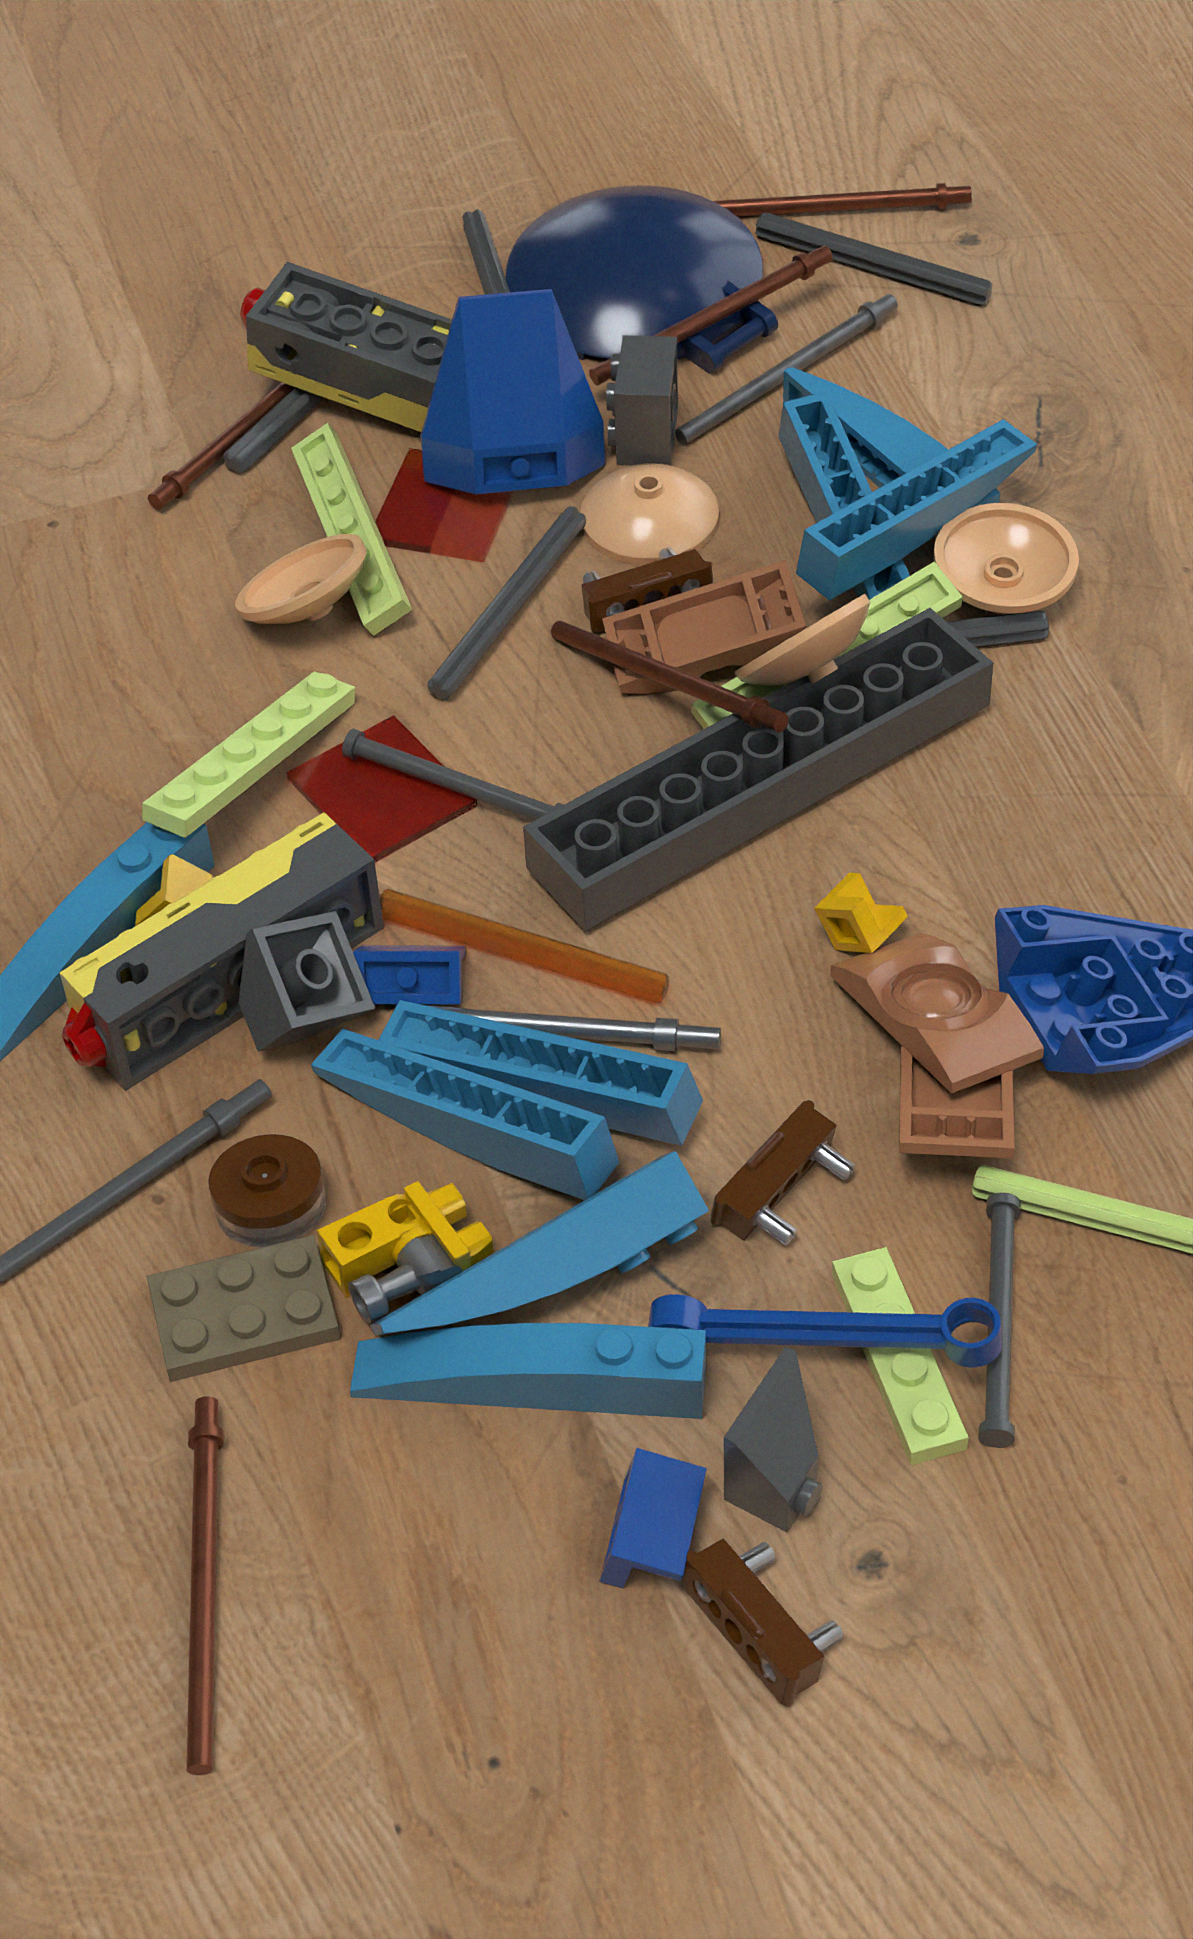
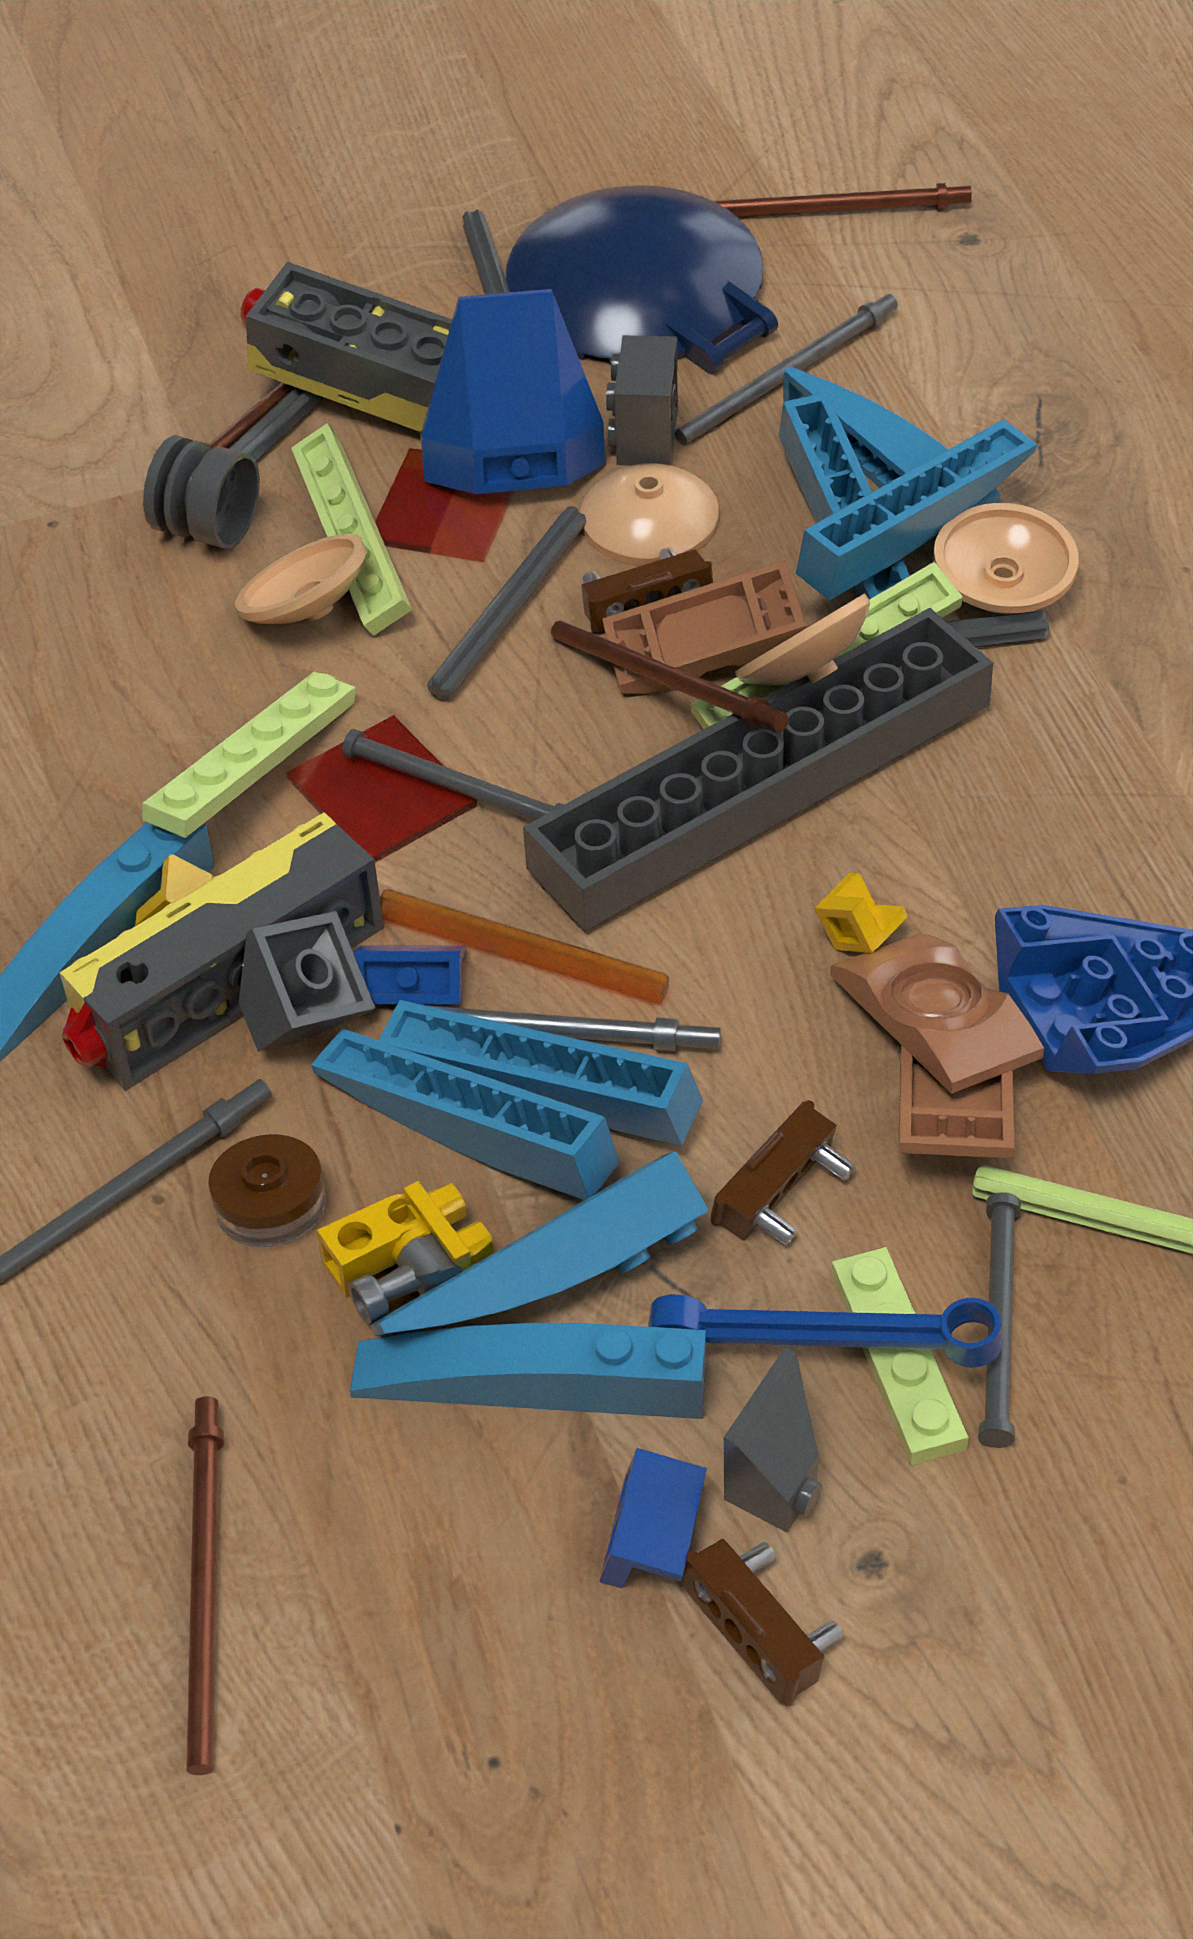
dark tan plate [147,1235,340,1382] -> none
copper bar [589,245,833,386] -> none
dark grey axle [756,212,992,306] -> none
none -> dark grey wheel [143,435,260,549]

